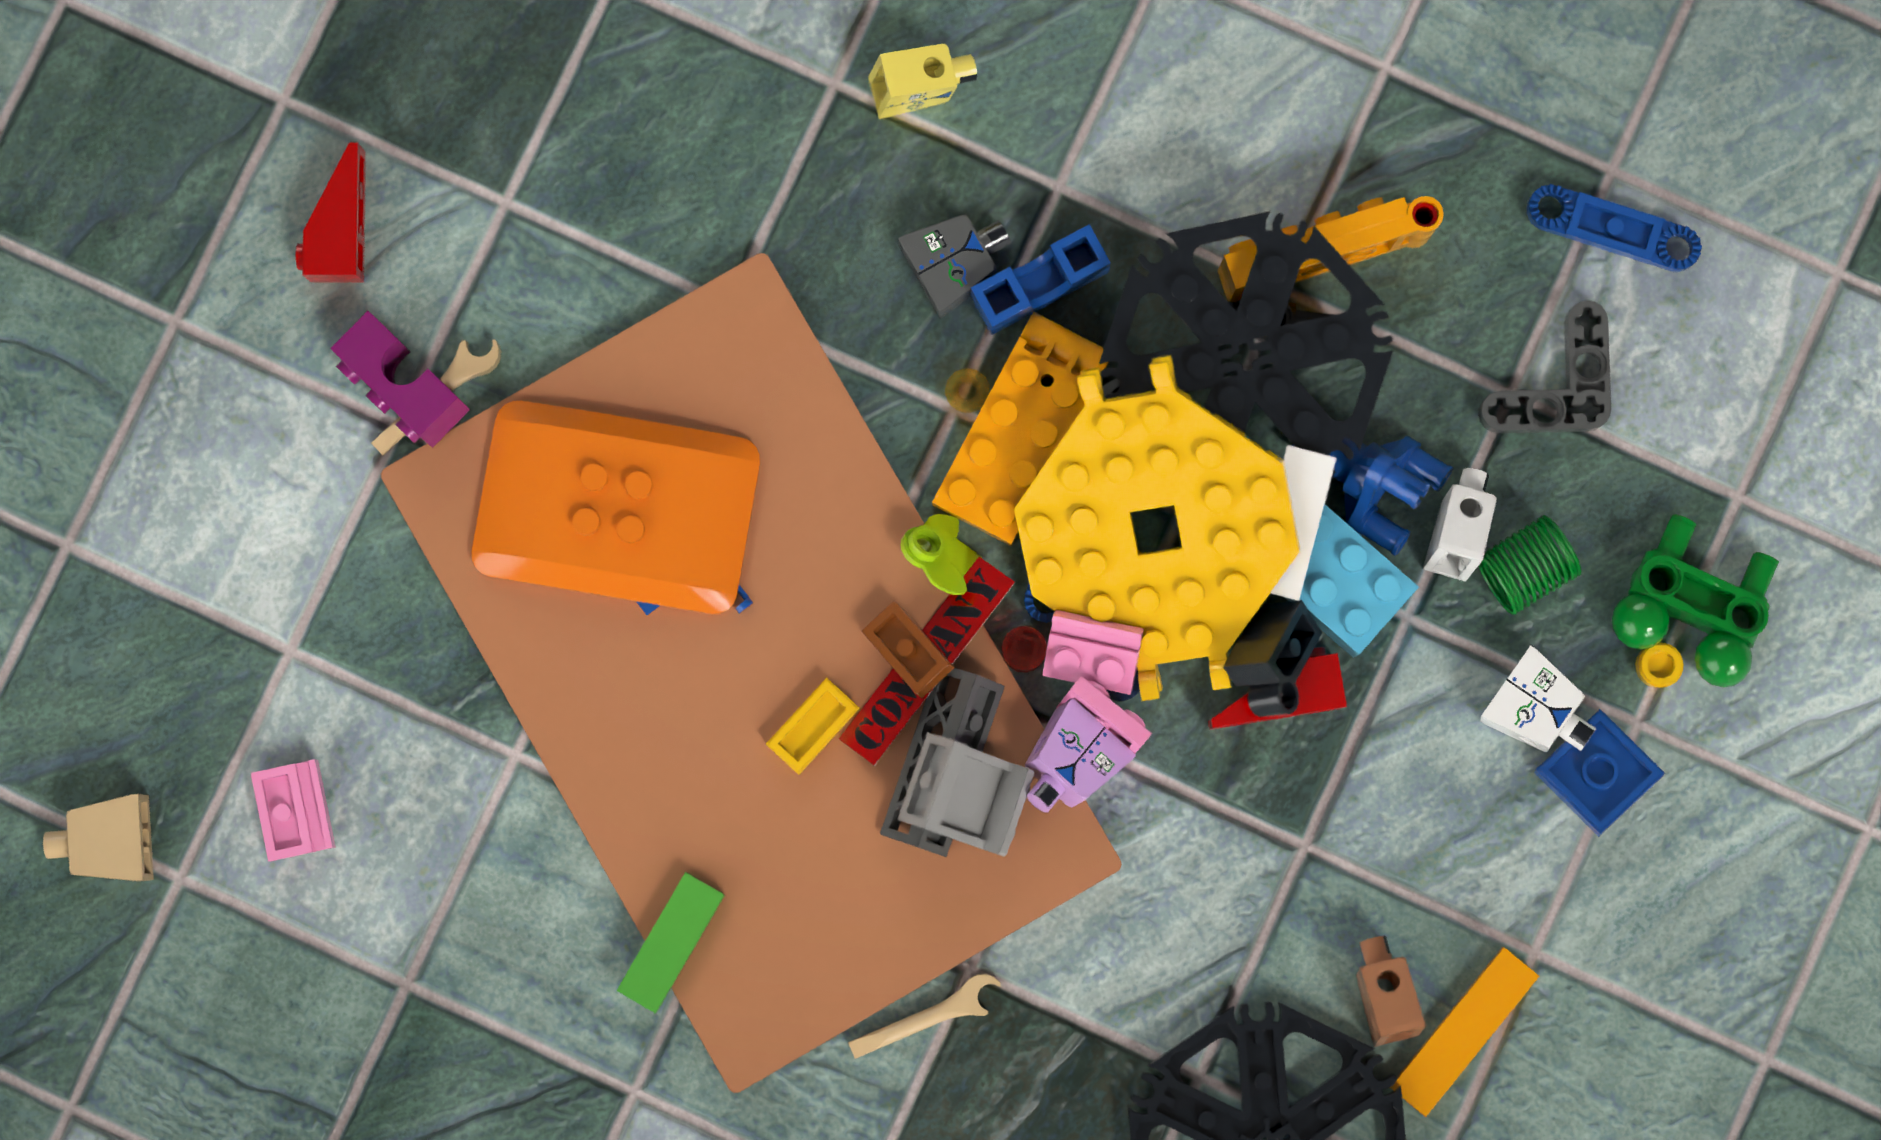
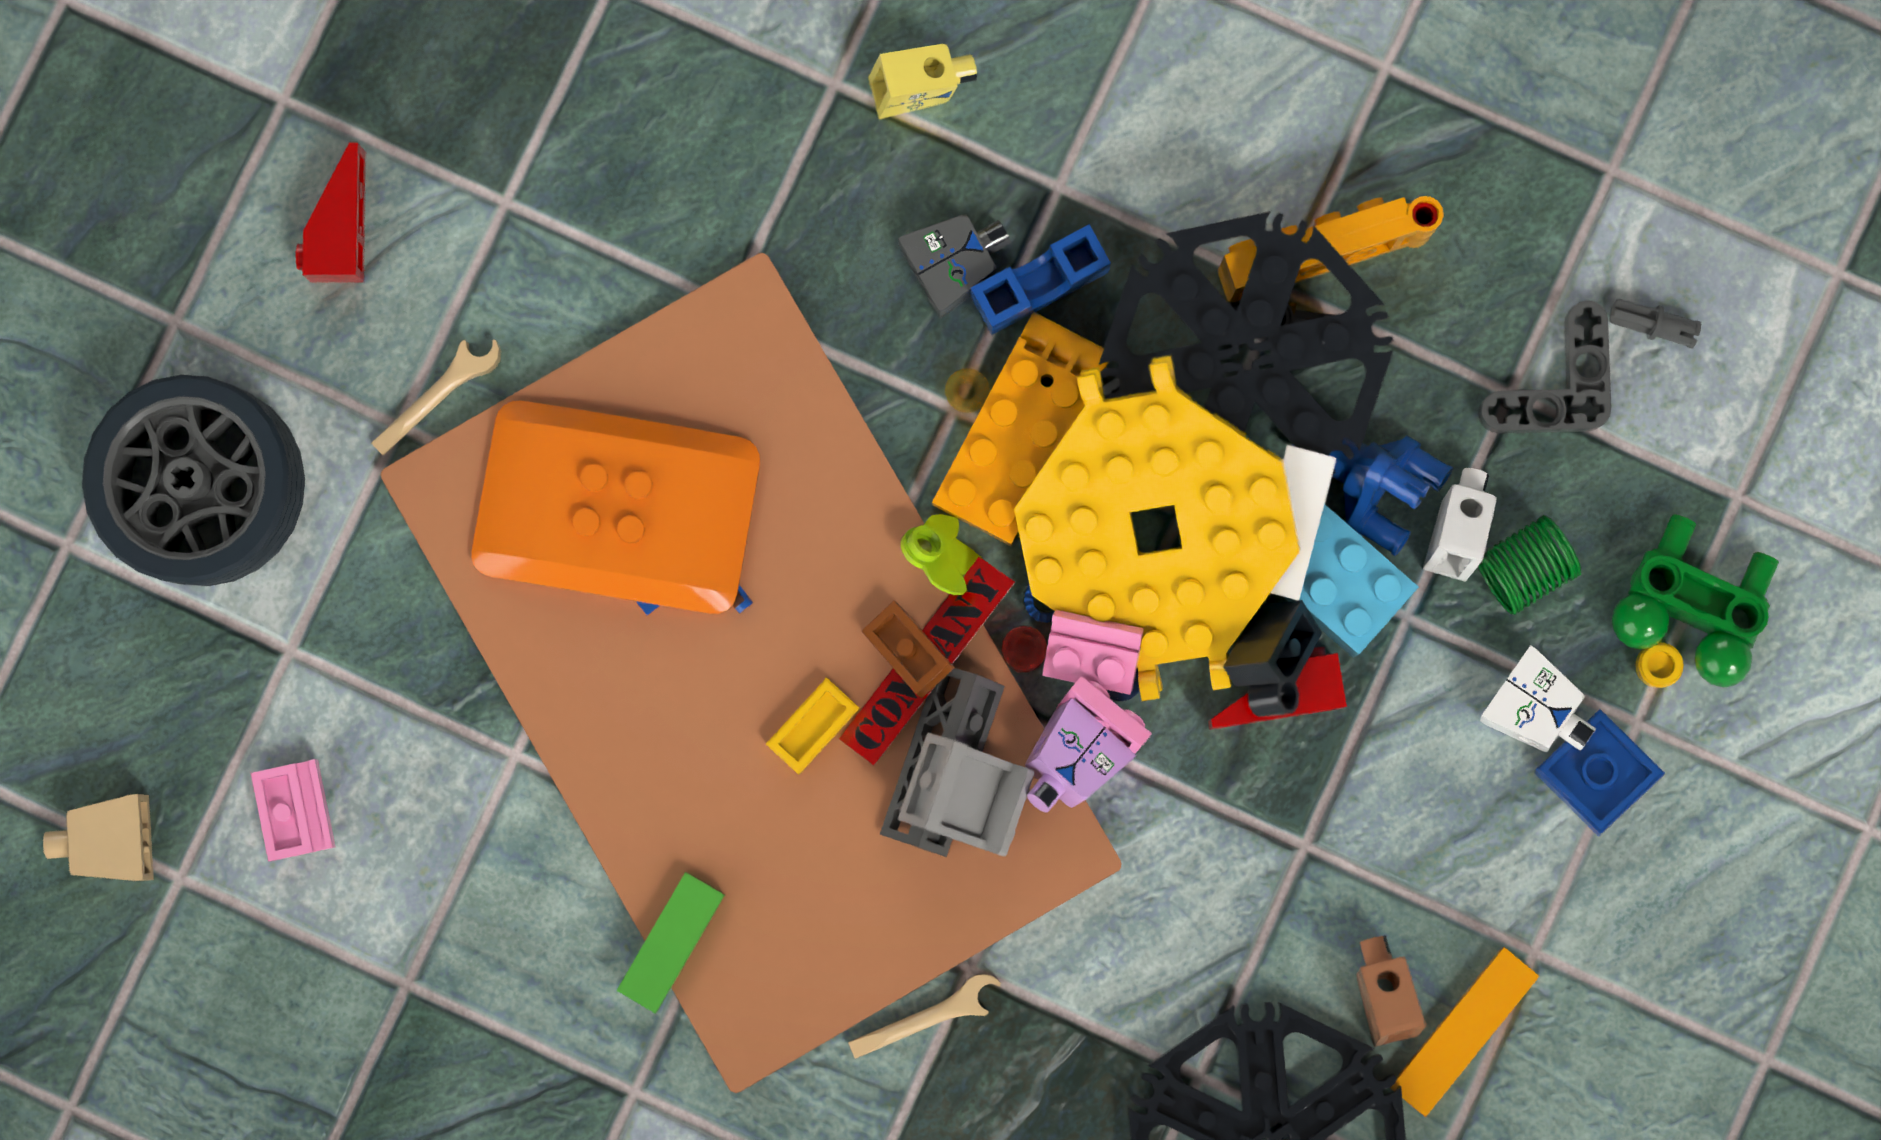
magenta arch [330,311,470,448] -> none
blue plate [1526,184,1702,272] -> none
none -> wheel [82,375,305,586]
none -> dark grey axle [1609,299,1701,349]

